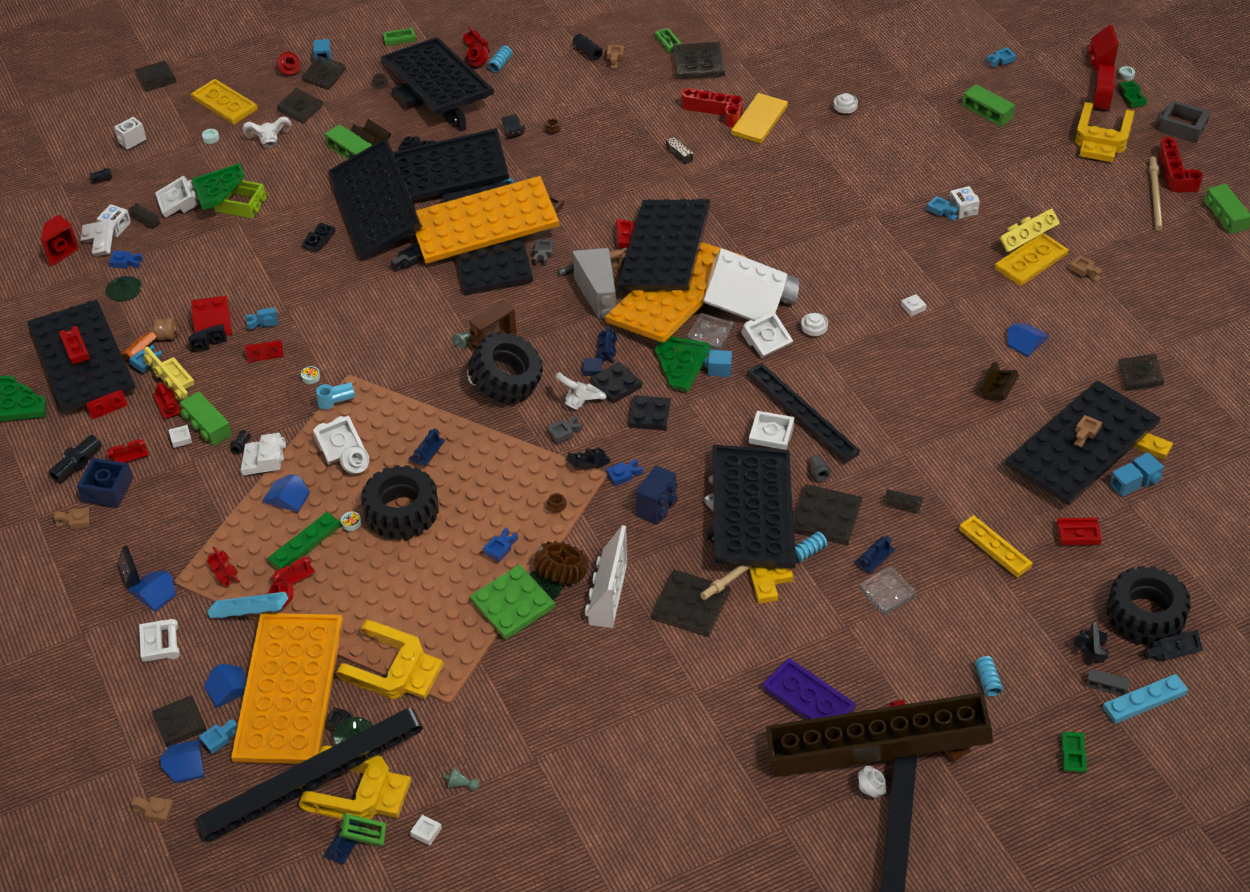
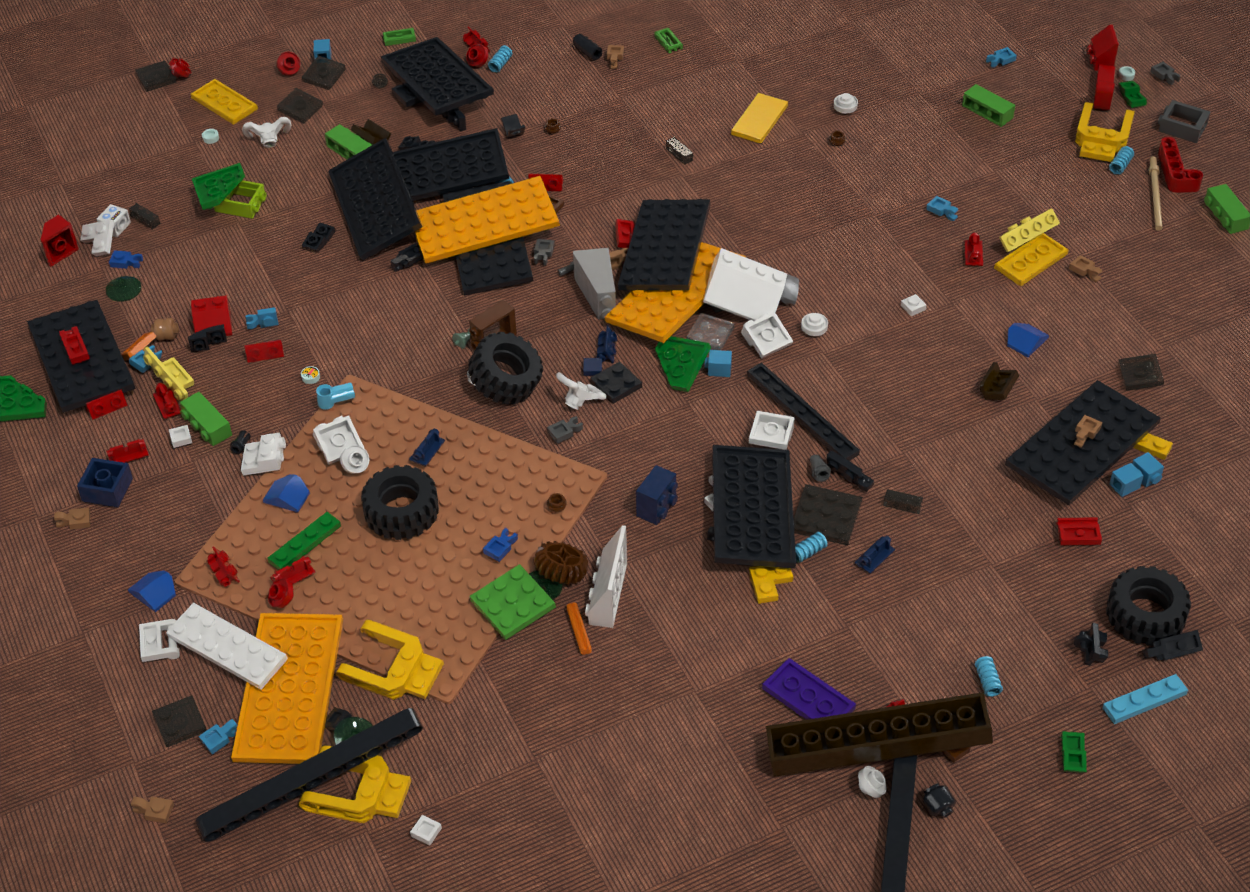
black piece [48,434,102,484] -> none
black pin [90,167,112,184] -> none
white head [114,117,146,150] -> none
black slope [117,545,140,587] -> none
white plate [155,176,199,217] -> none
blue slope [160,739,204,783] -> none
blue slope [204,664,248,708] -> none
medium azure plate [207,592,288,619] -> none
dark blue hinge [324,821,365,865] -> none
bright green tile [339,813,386,847] -> none
tile [341,512,361,531] -> none
sand green piece [445,767,480,791] -> none
black slope [566,447,611,469] -> none
blue plate [606,459,643,486] -> none
black plate [629,395,671,431] -> none
clear smoke plate [651,569,731,638] -> none
clear smoke plate [673,42,725,79] -> none
red beam [681,88,743,127] -> none
tan bar [700,565,752,600] -> none
clear plate [858,566,917,616] -> none
white head [949,186,980,219] -> none
yellow plate [959,515,1032,578] -> none
dark grey piece [1086,669,1130,696] -> none
none -> white plate [166,603,288,690]
none -> red plate [169,58,192,78]
none -> red hinge [528,174,563,191]
none -> orange axle [566,602,591,655]
none -> black hinge [827,451,874,492]
none -> reddish brown plate [829,130,846,146]
none -> black head [922,783,956,819]
none -> red hinge [965,233,983,266]
none -> medium azure piece [1109,146,1134,174]
none -> dark grey plate [1150,61,1180,85]

